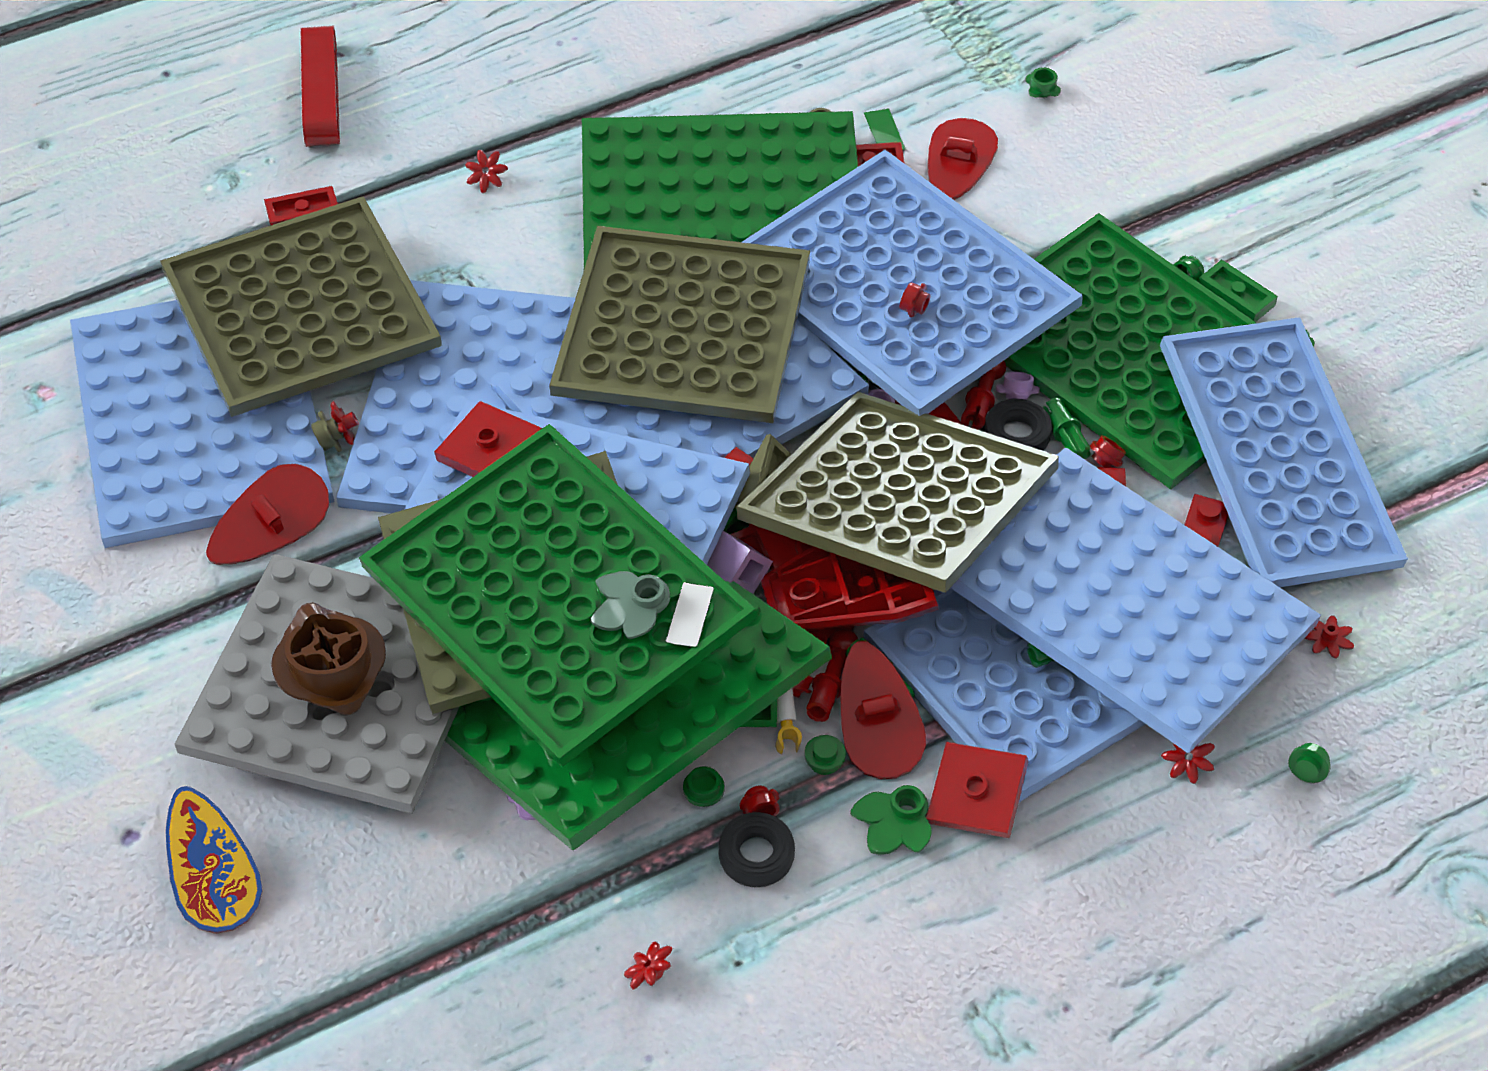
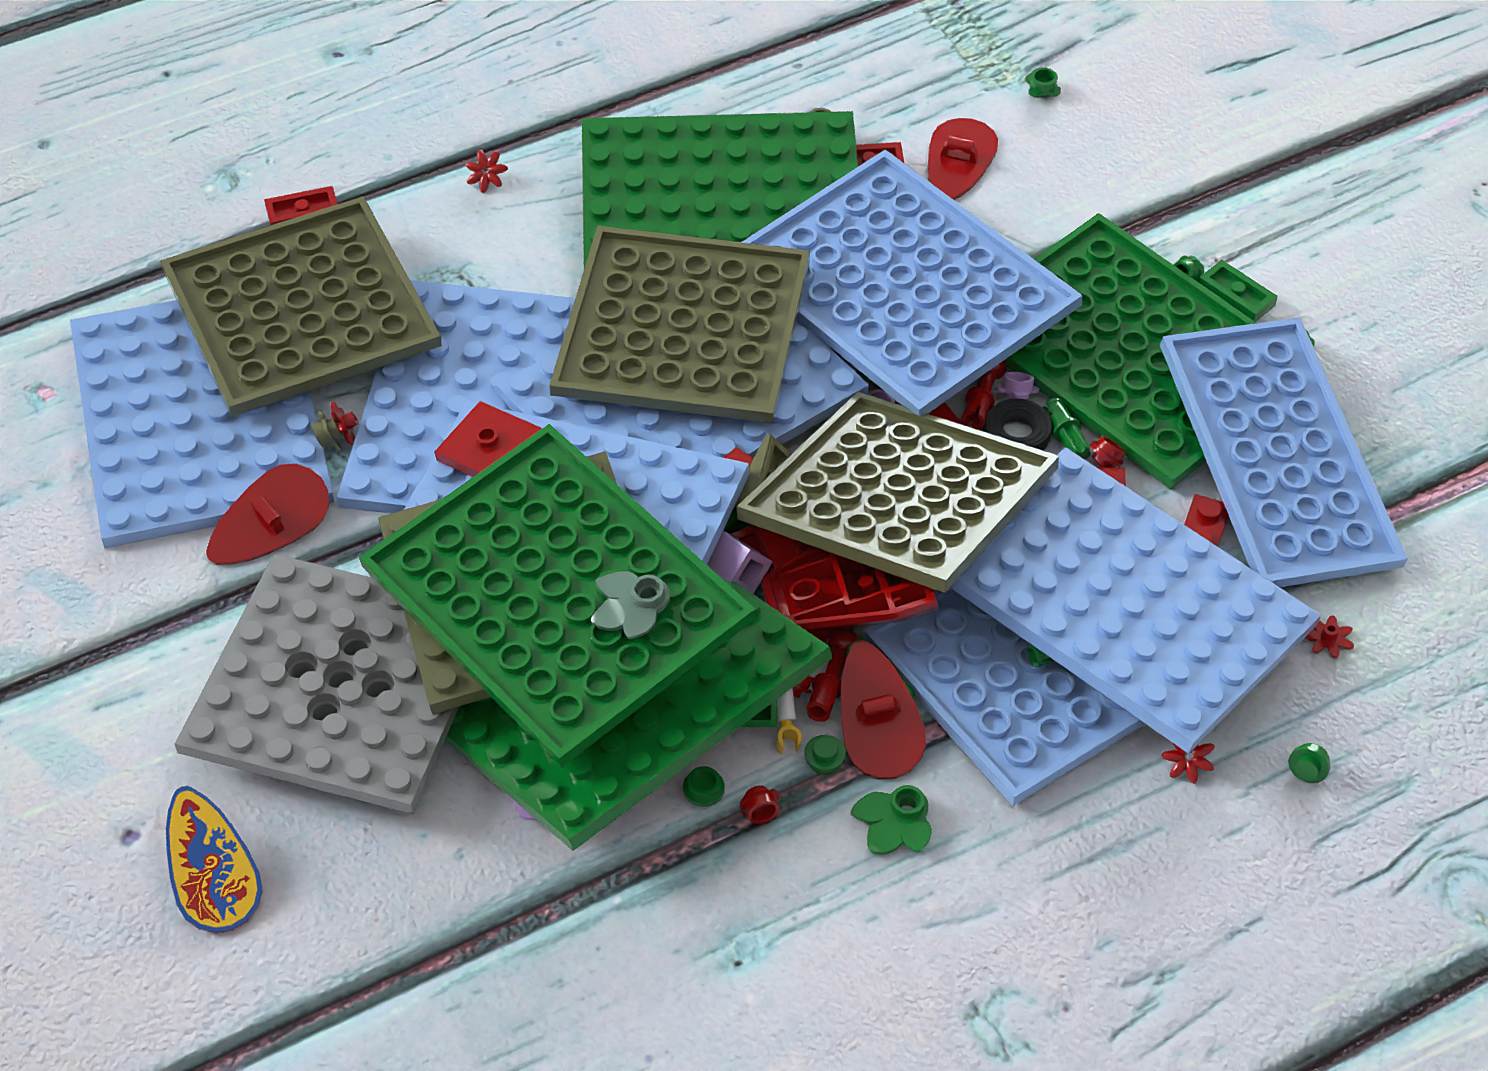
reddish brown piece [271,602,386,715] -> none
red beam [301,25,340,147] -> none
red plant [624,941,673,990] -> none
white sticker [666,583,714,647] -> none
black tyre [718,812,795,887] -> none
green sticker [864,108,906,150] -> none
red plate [899,282,931,318] -> none
red plate [926,742,1029,839] -> none

